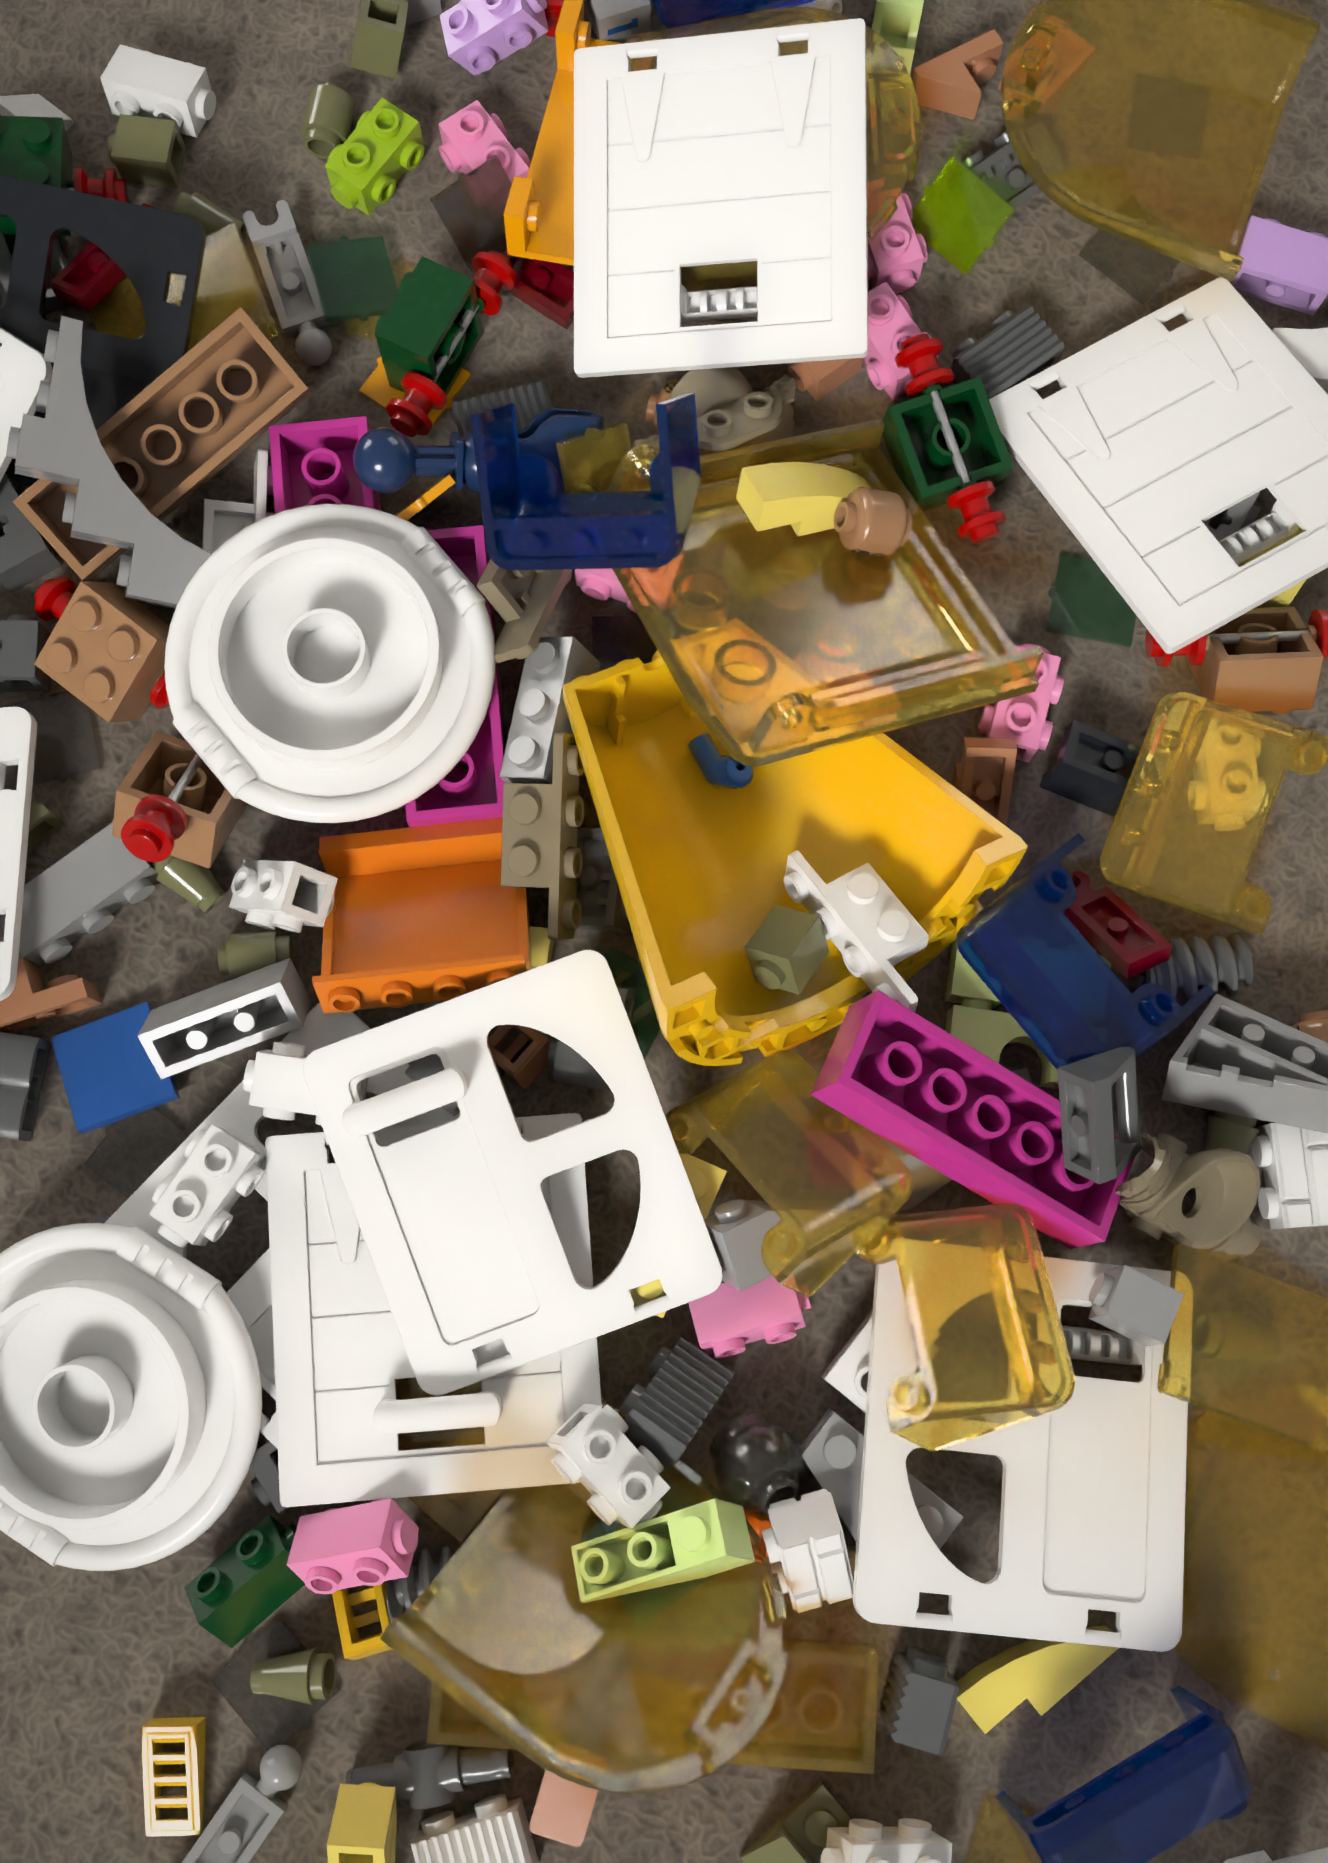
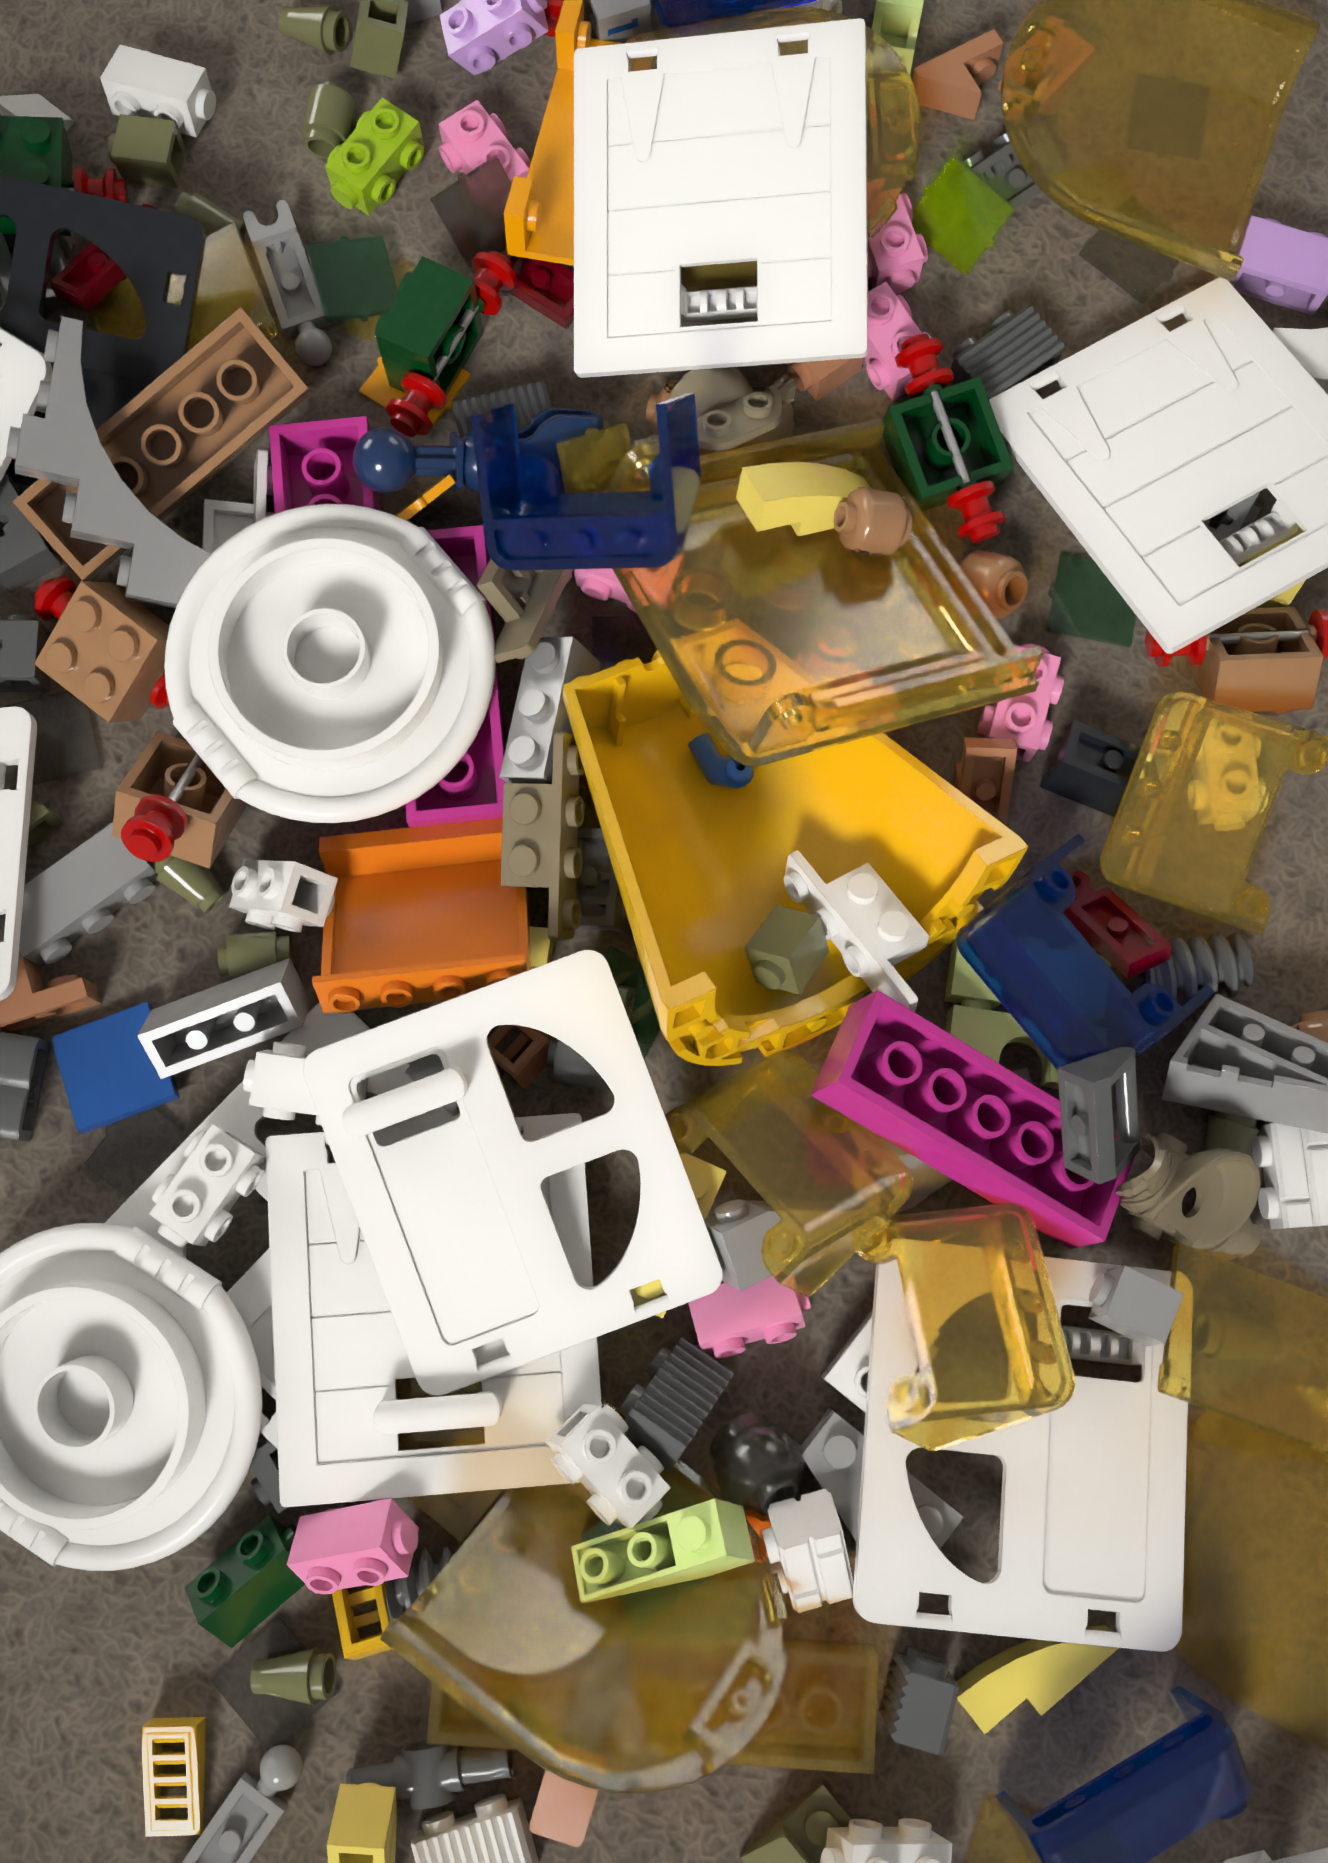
none -> olive cone [278,5,351,55]
none -> medium nougat head [953,550,1028,619]

